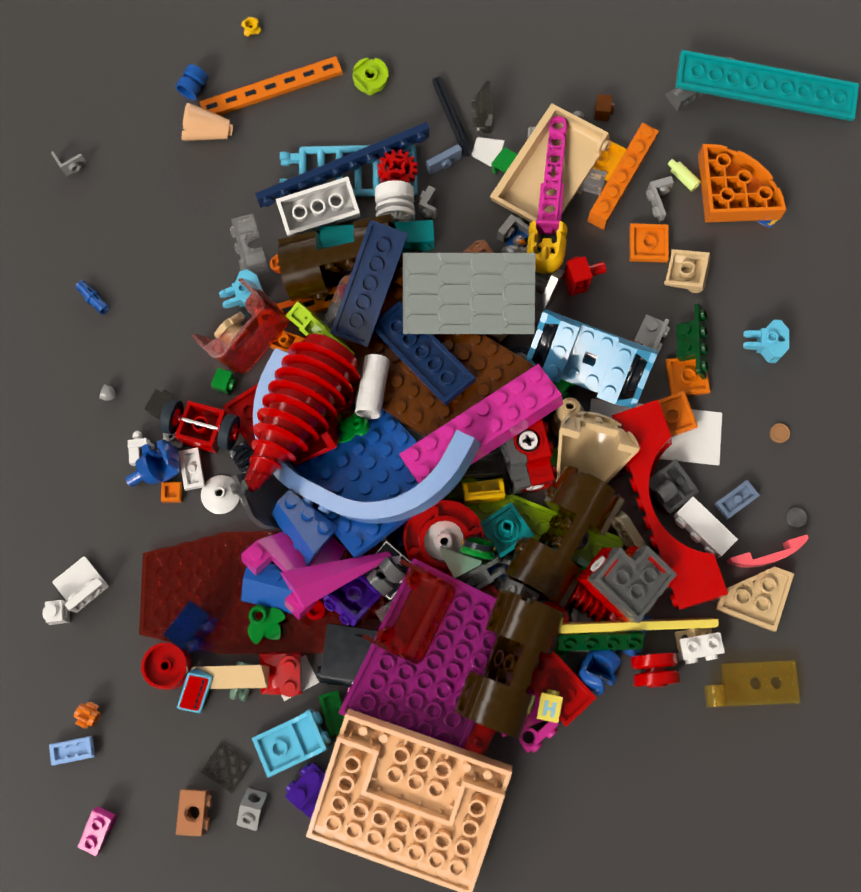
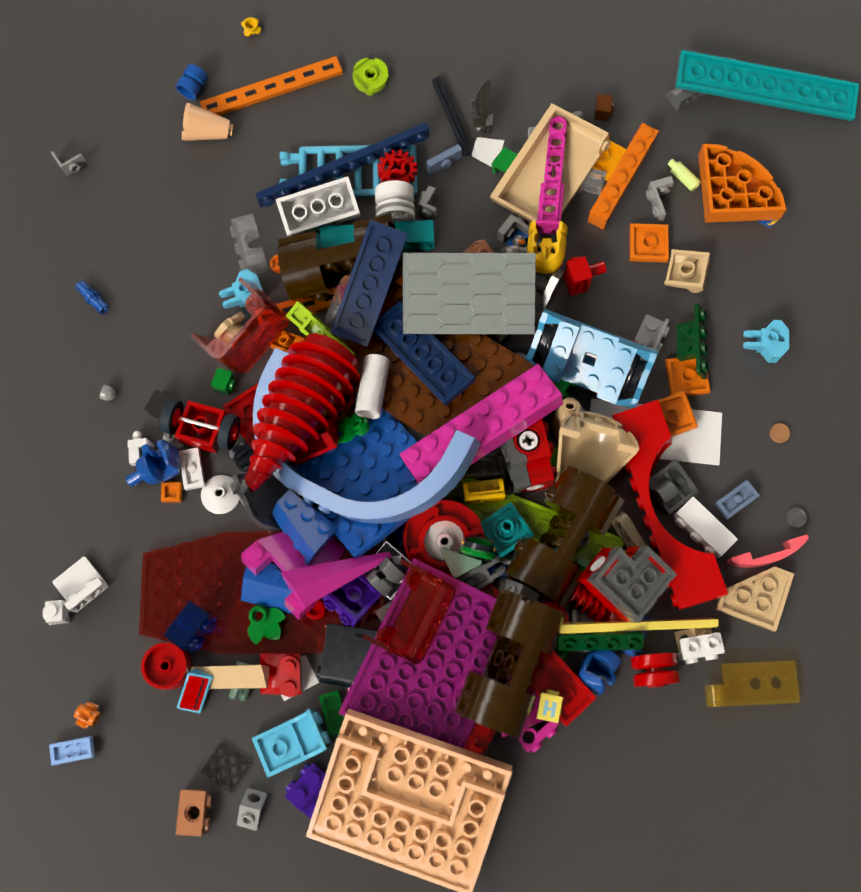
plate [78,806,117,856] -> none

